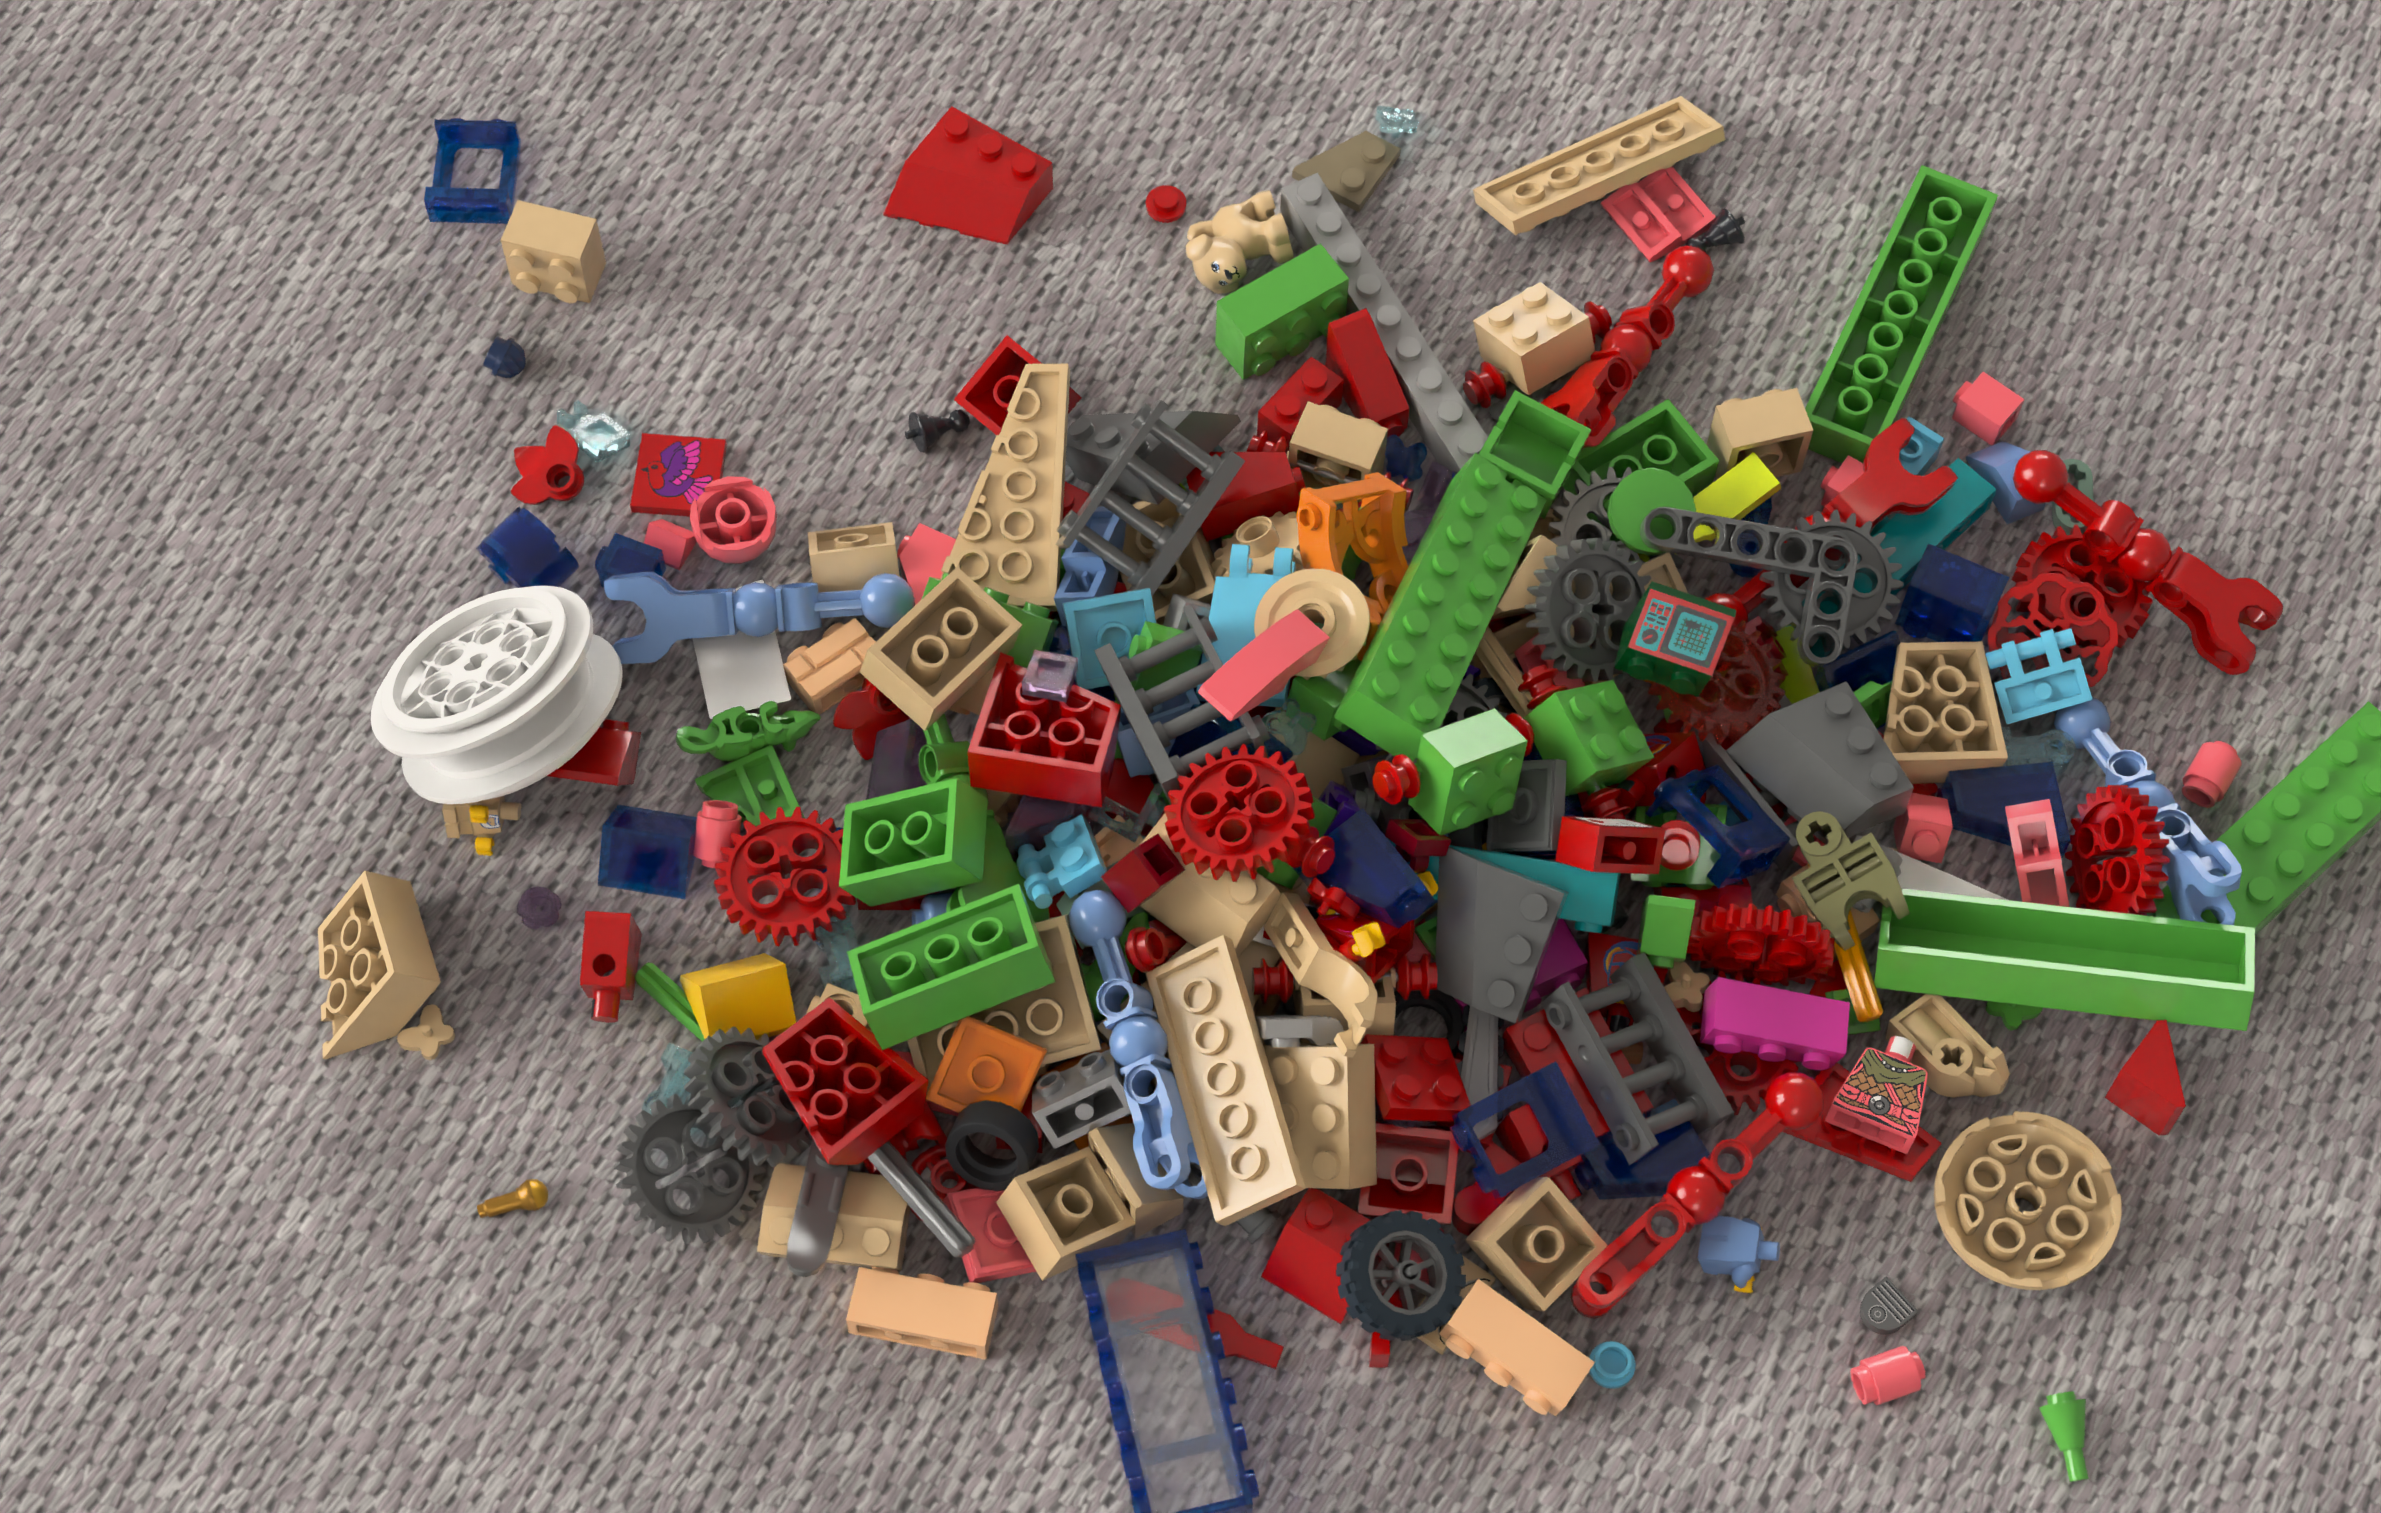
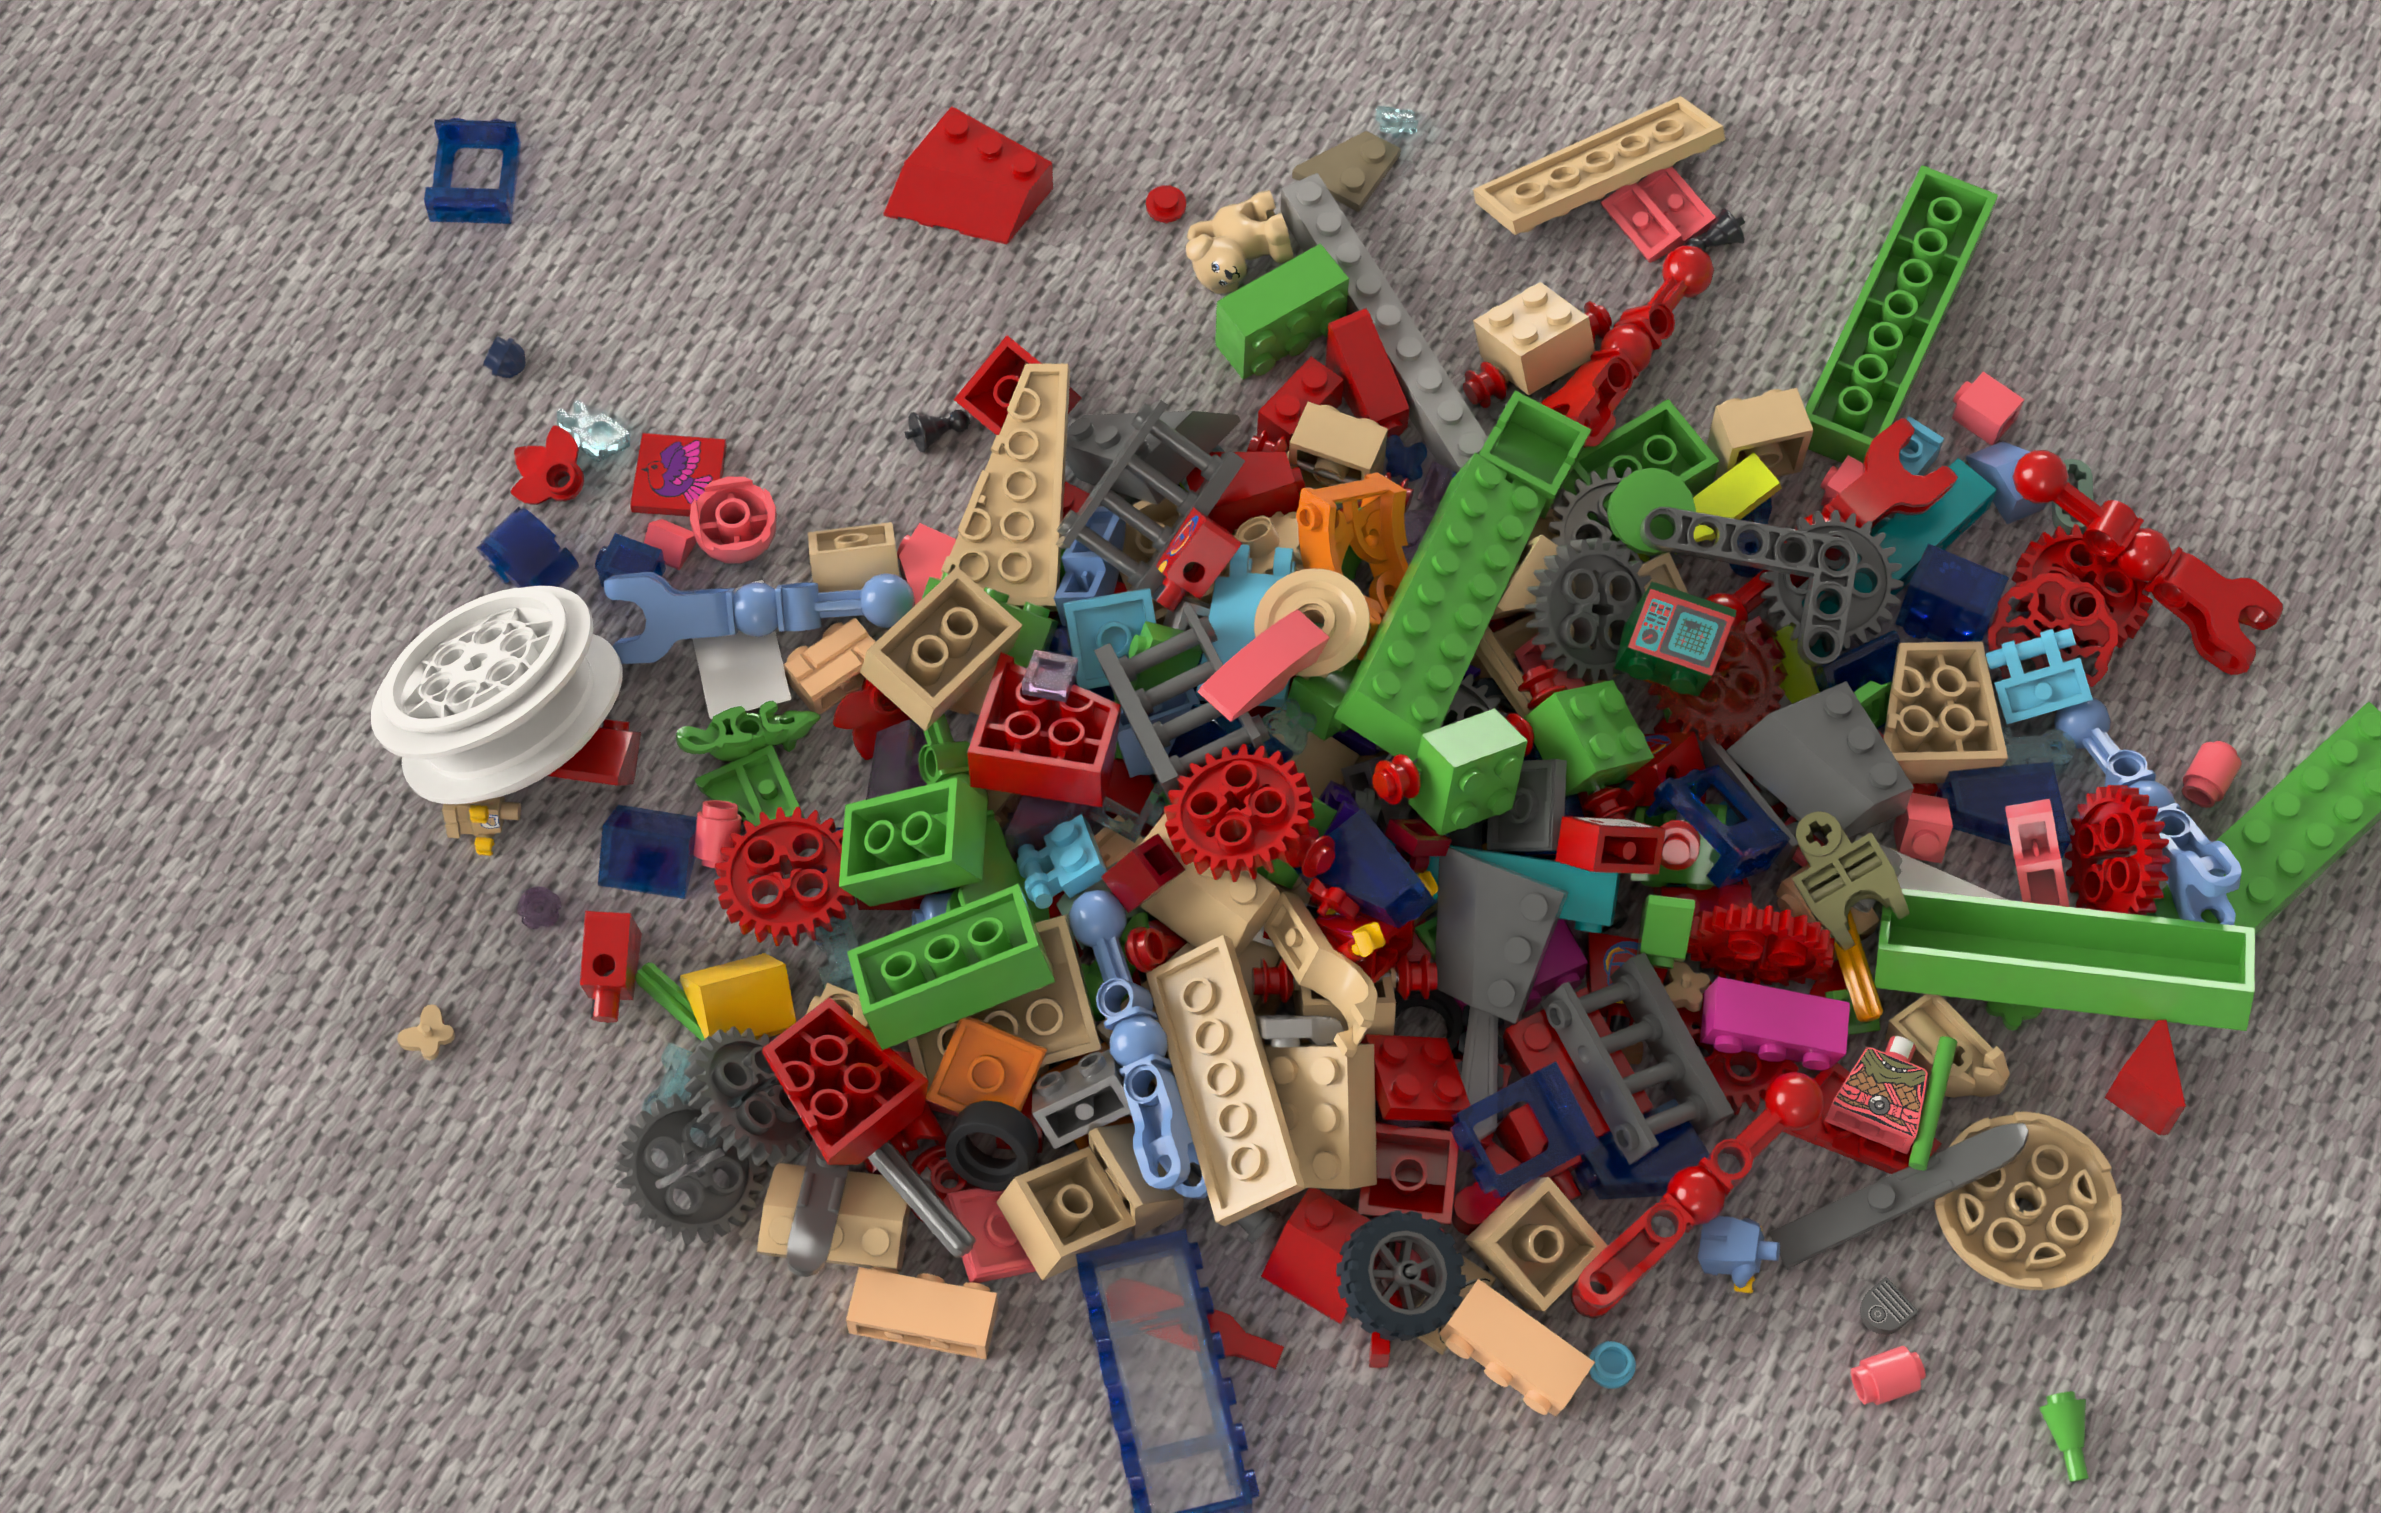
tan wedge [318,871,441,1059] -> none
pearl gold piece [477,1179,548,1218] -> none
tan brick [501,200,606,303] -> none
none -> red torso [1152,507,1242,612]
none -> dark grey piece [1769,1123,2029,1269]
none -> bright green bar [1908,1036,1957,1170]

